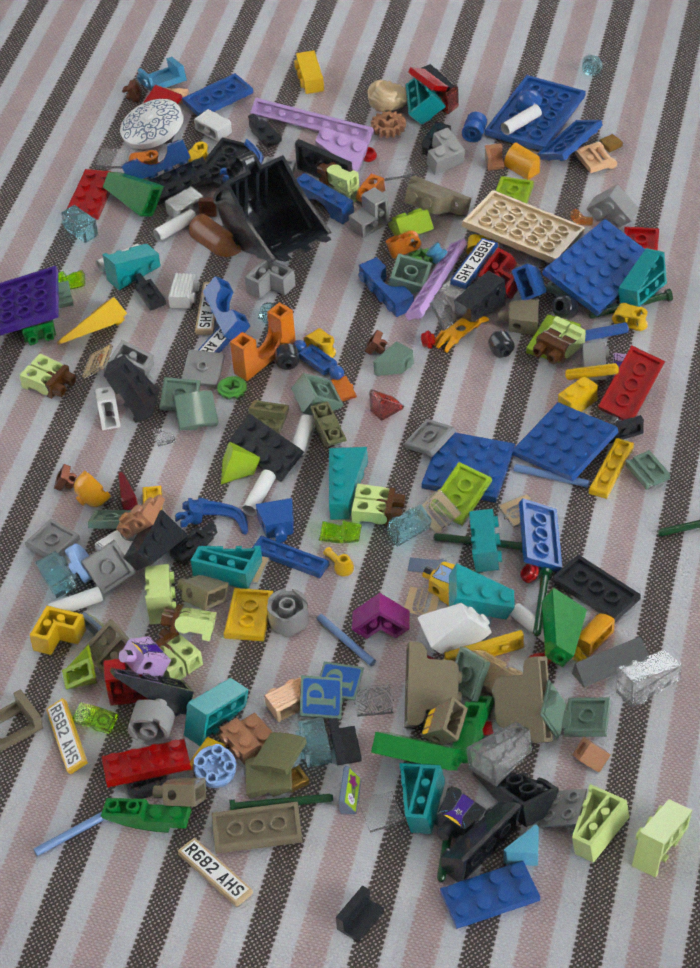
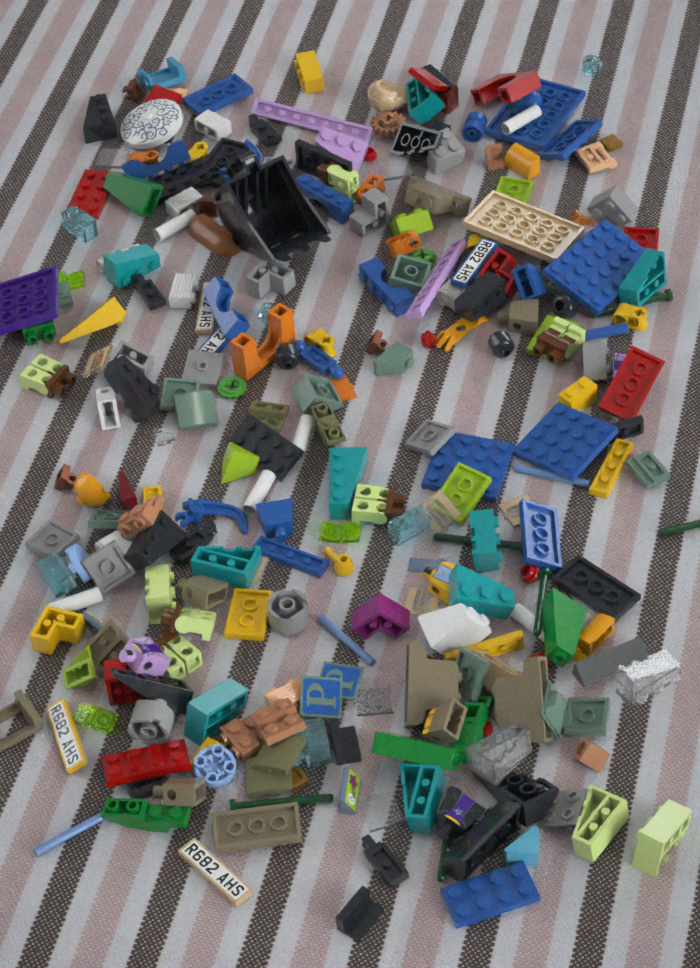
clear red slope [369,389,404,421] -> none
dark azure wheel [426,242,448,264] -> none
clear piece [429,290,457,330] -> none
yellow axle [565,363,619,380] -> none
none -> black wedge [83,93,117,144]
none -> nougat plate [250,697,307,746]
none -> black hinge [361,834,409,888]
none -> black wedge [390,122,444,156]
none -> red arch [470,71,542,105]

